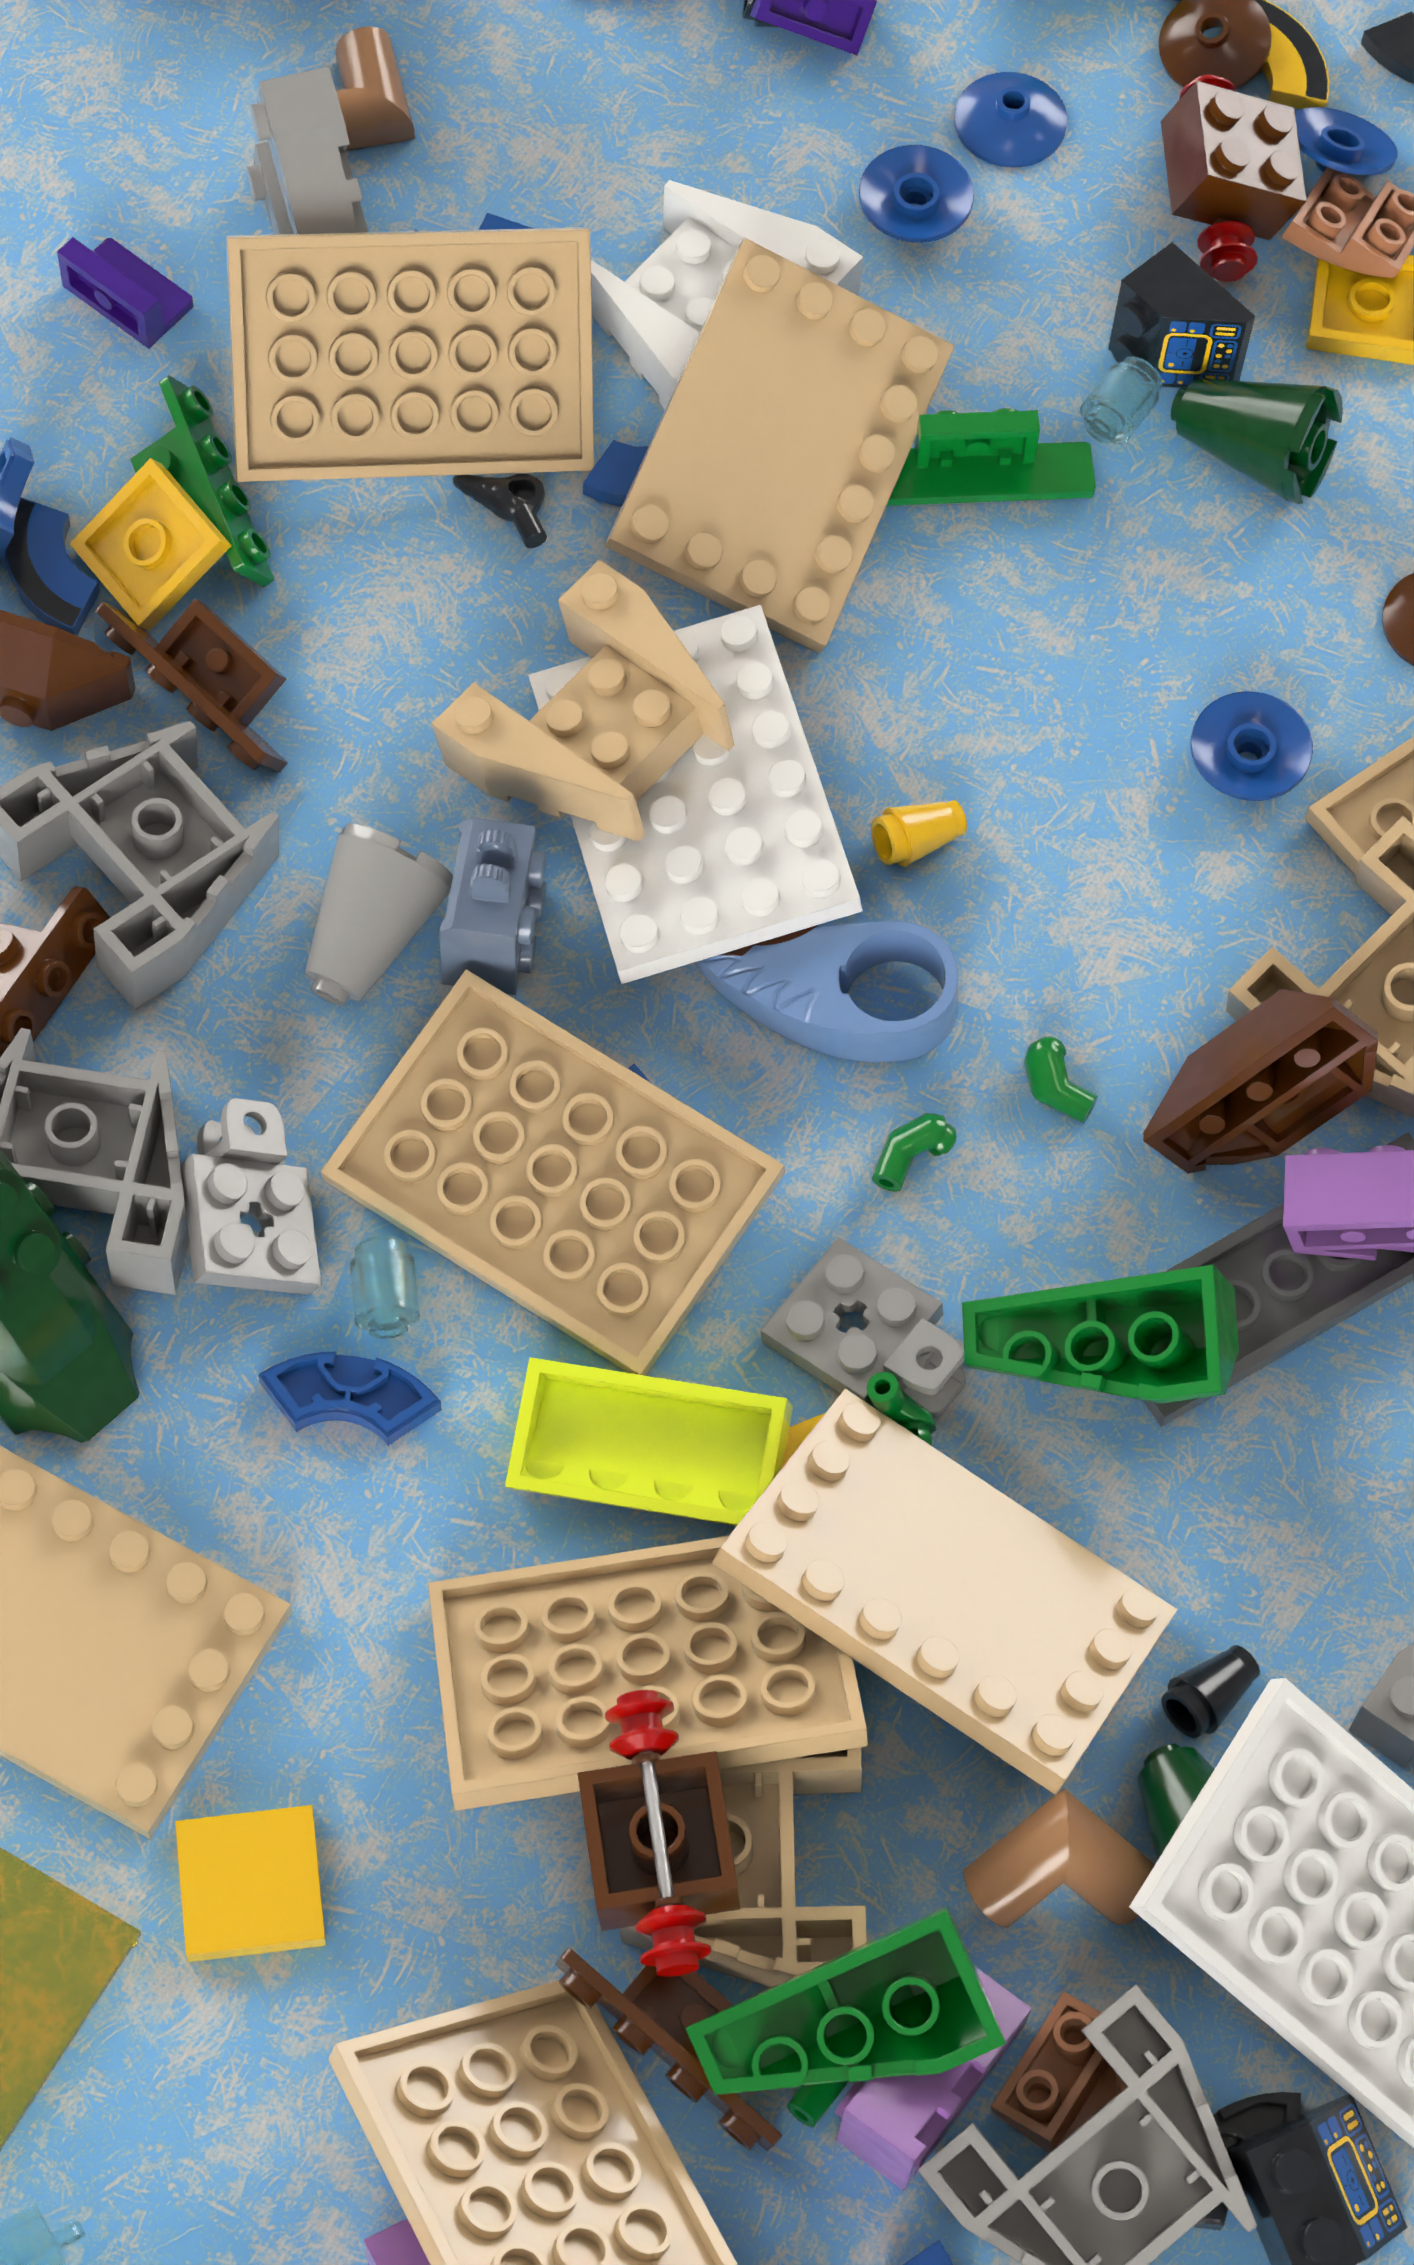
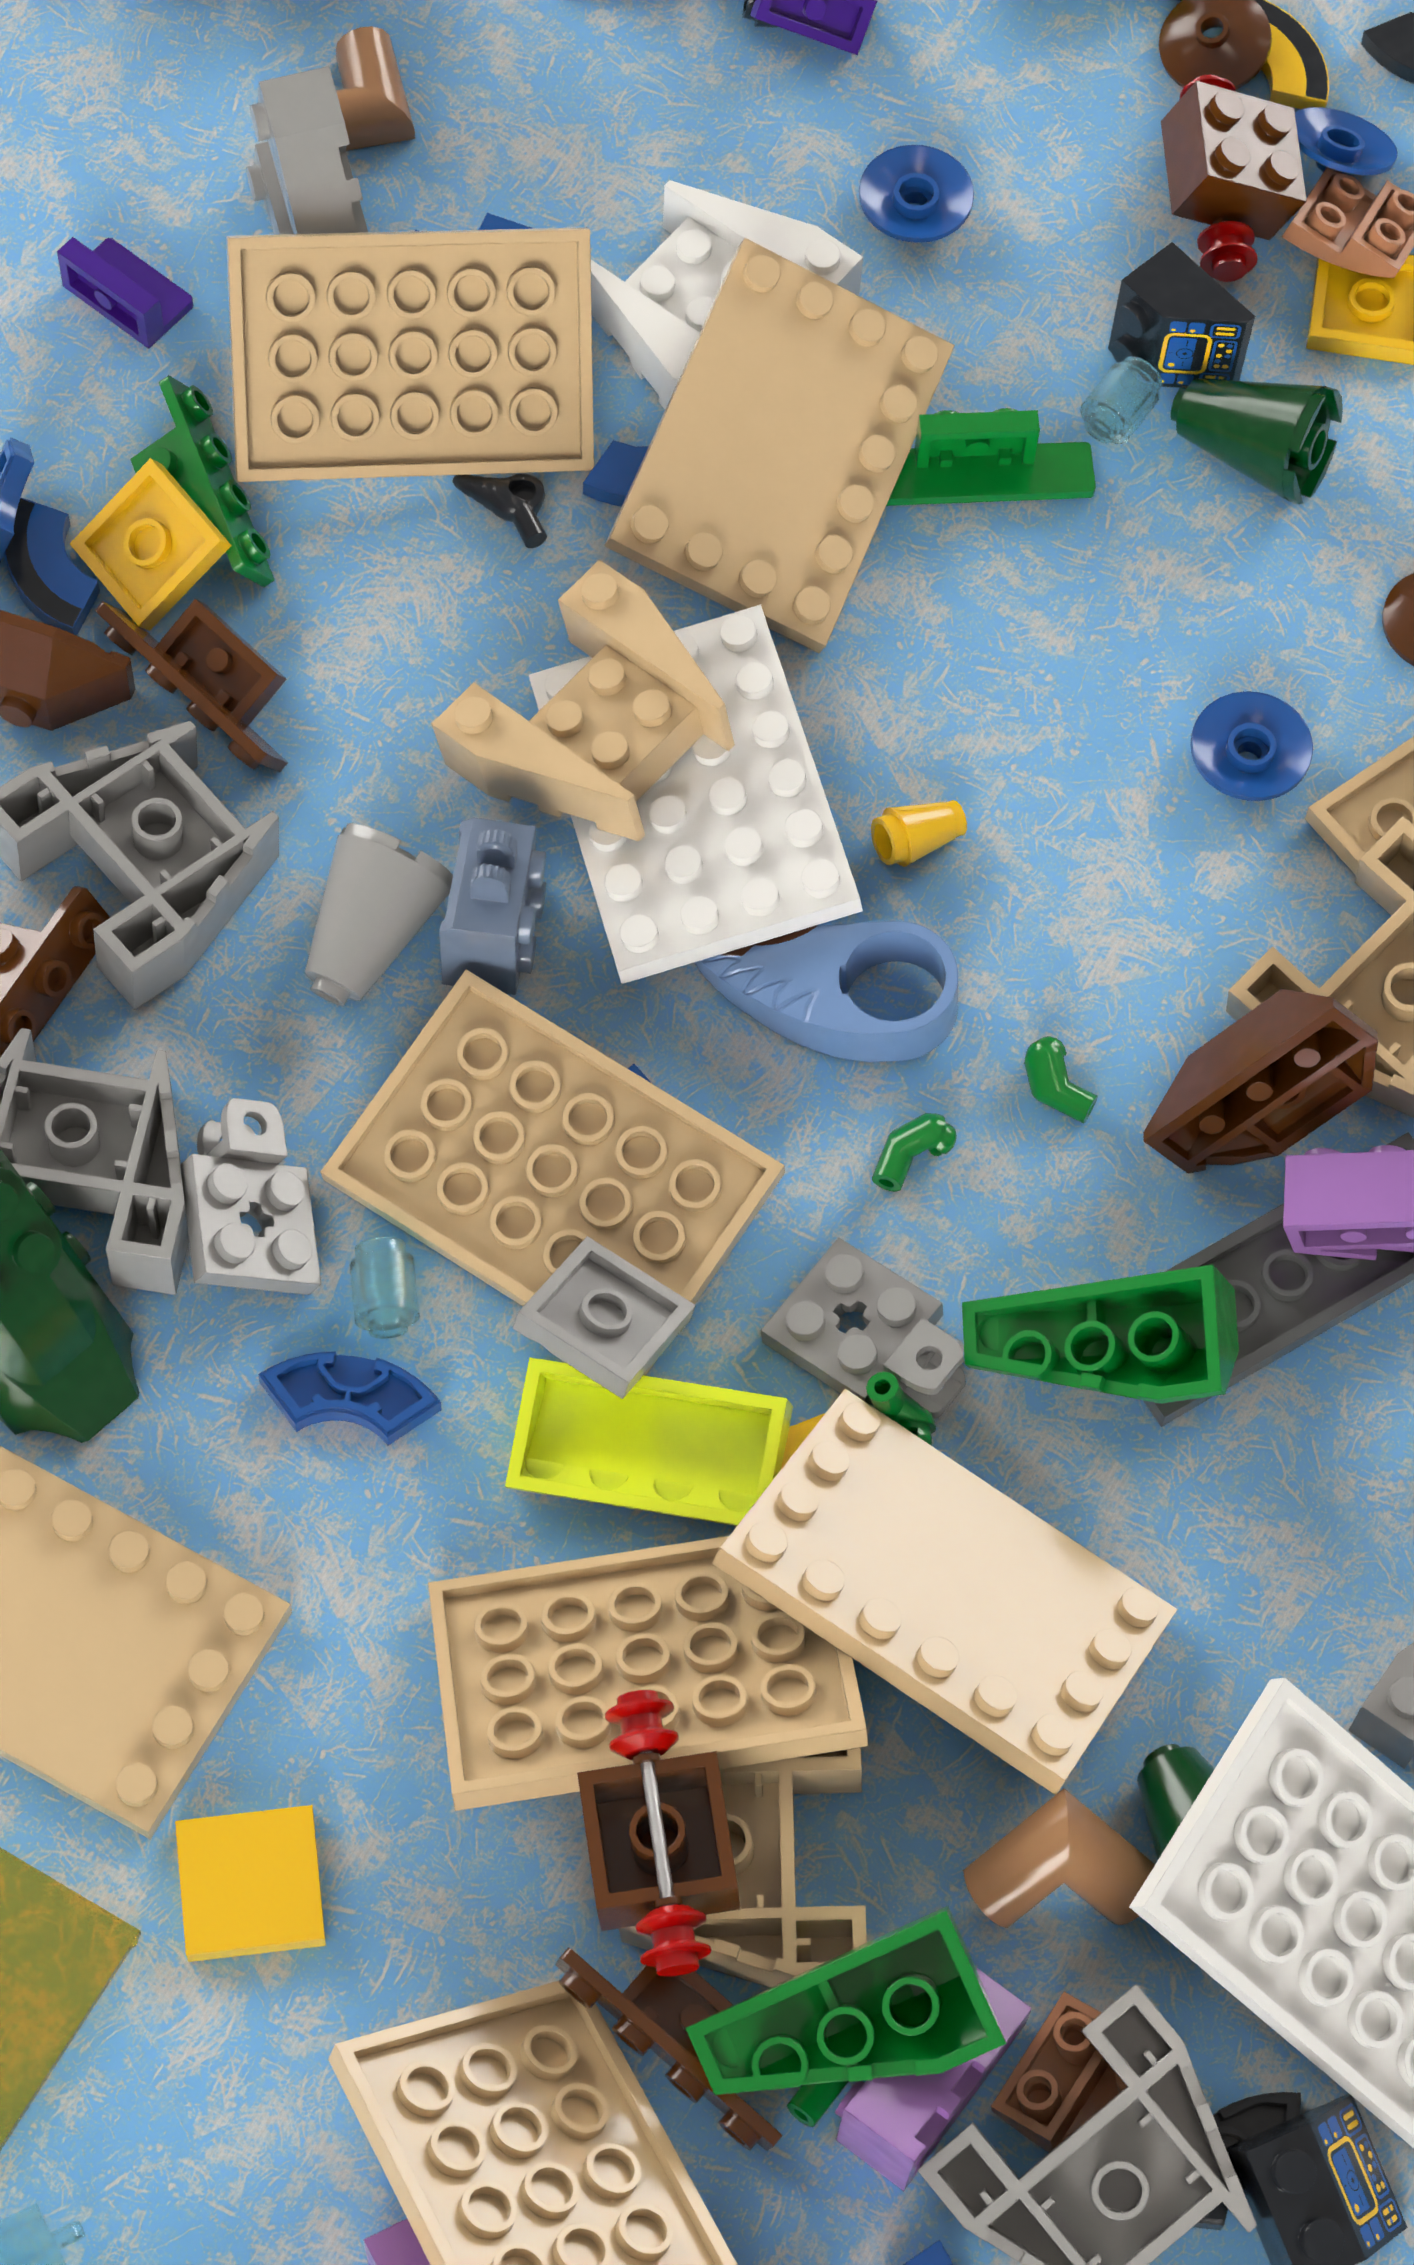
blue dish [954,72,1067,168] -> none
black cone [1161,1645,1260,1738] -> none
none -> light grey hinge [513,1236,696,1399]

